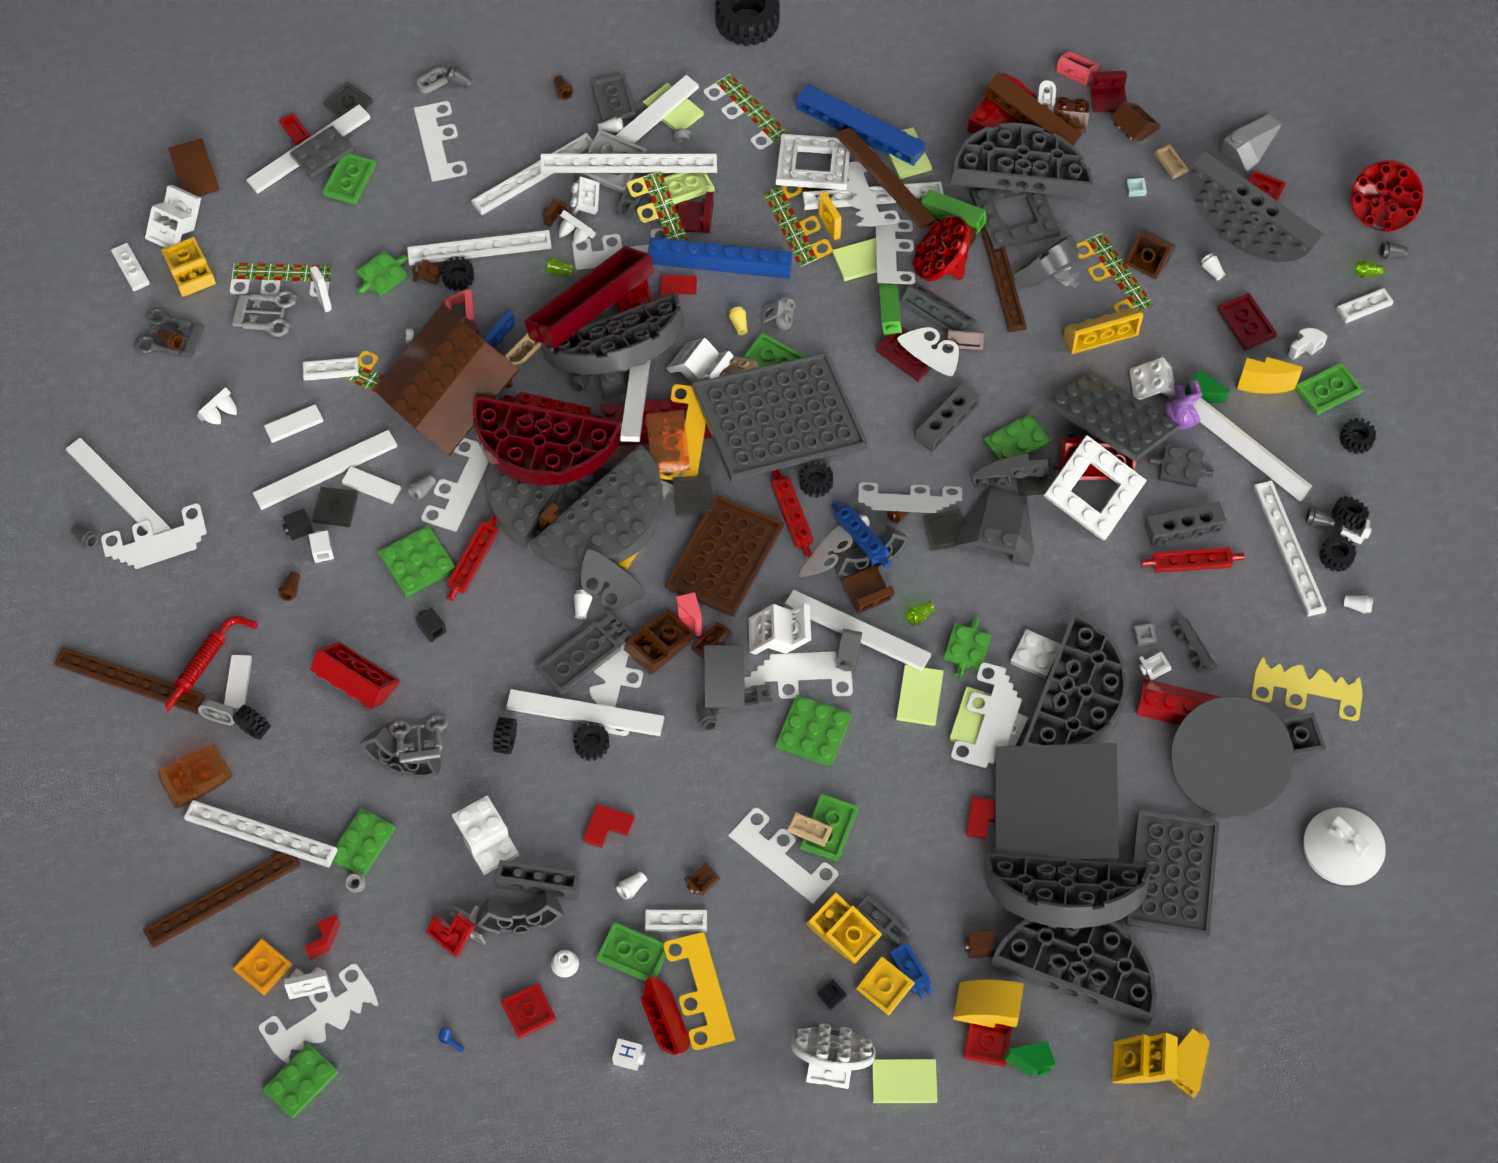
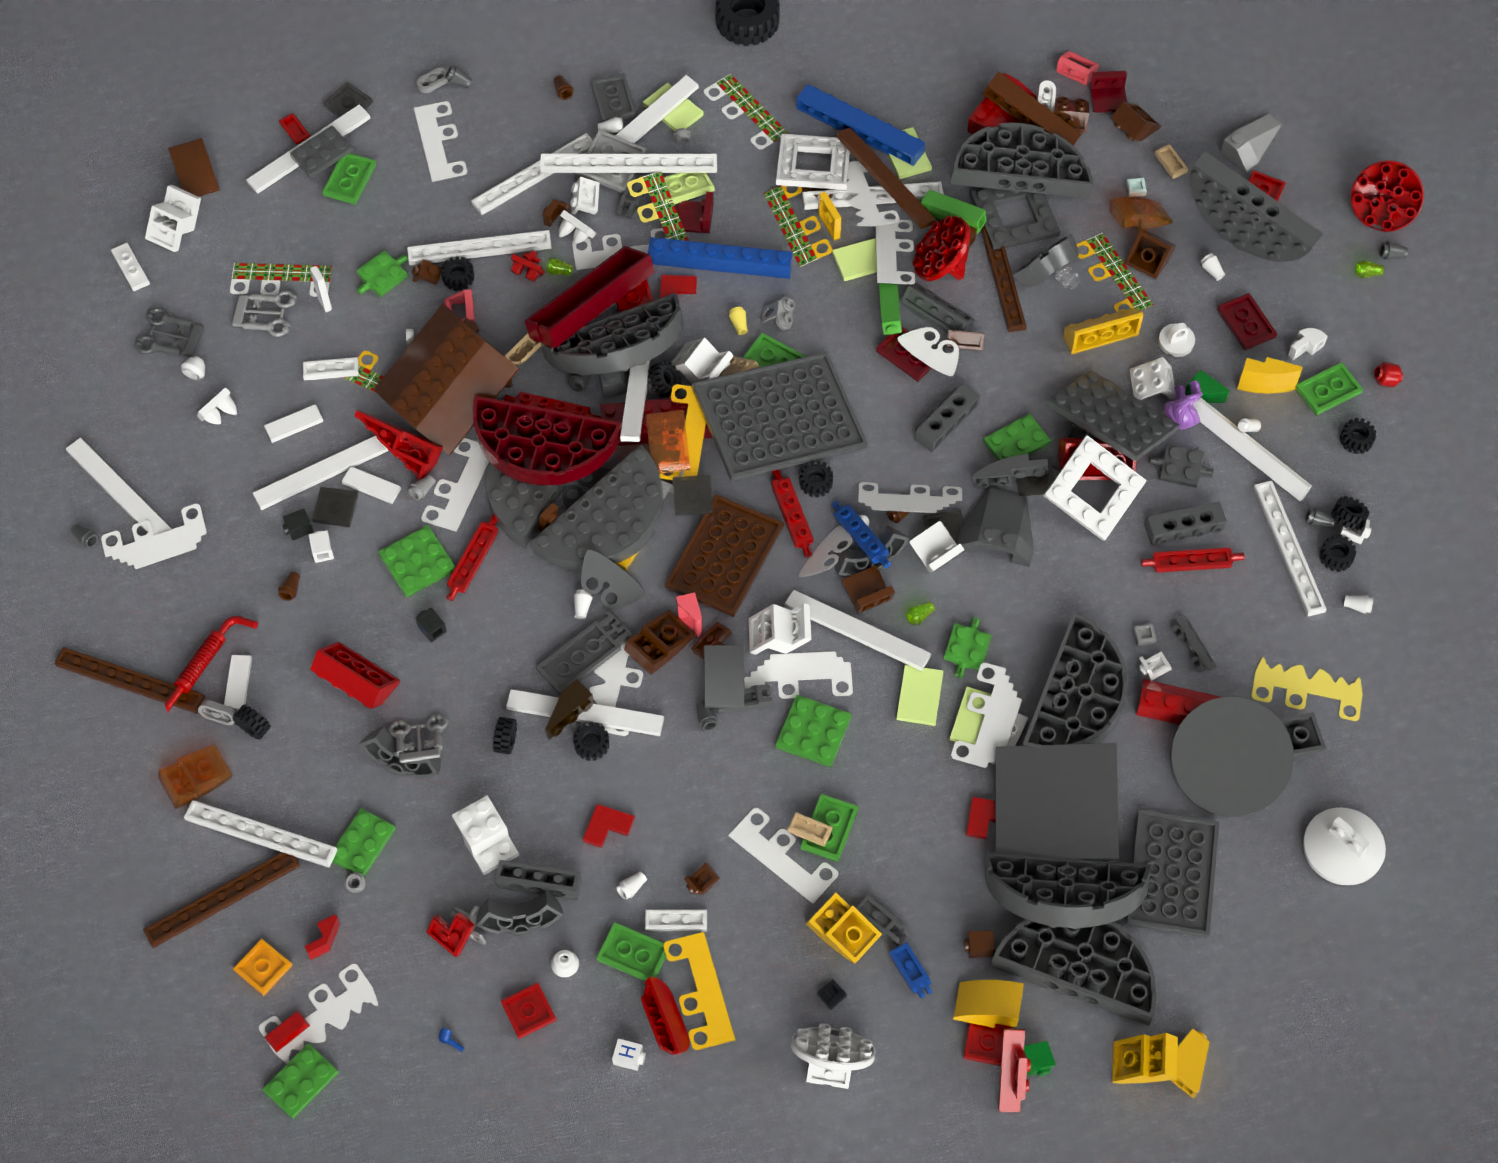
reddish brown cone [157,328,184,350] -> none
yellow slope [161,237,216,297] -> none
white tile [284,967,331,999] -> none
blue hinge [484,310,515,347] -> none
dark grey slope [836,628,863,672] -> none
yellow tile [856,957,915,1016] -> none
yellowish green tile [872,1059,937,1103] -> none
white plate [1010,629,1061,679] -> none
white tile [1336,288,1393,323] -> none
none -> white cone [181,356,205,380]
none -> red tile [264,1010,310,1053]
none -> red wedge [354,410,443,480]
none -> red hips [510,250,545,282]
none -> dark brown slope [545,679,594,740]
none -> black tyre [648,361,681,397]
none -> white bracket [909,521,964,573]
none -> bracket [998,1029,1031,1112]
none -> clear orange slope [1110,197,1173,231]
none -> white tile [1158,323,1195,357]
none -> white cylinder [1238,418,1261,432]
none -> red head [1374,362,1403,387]

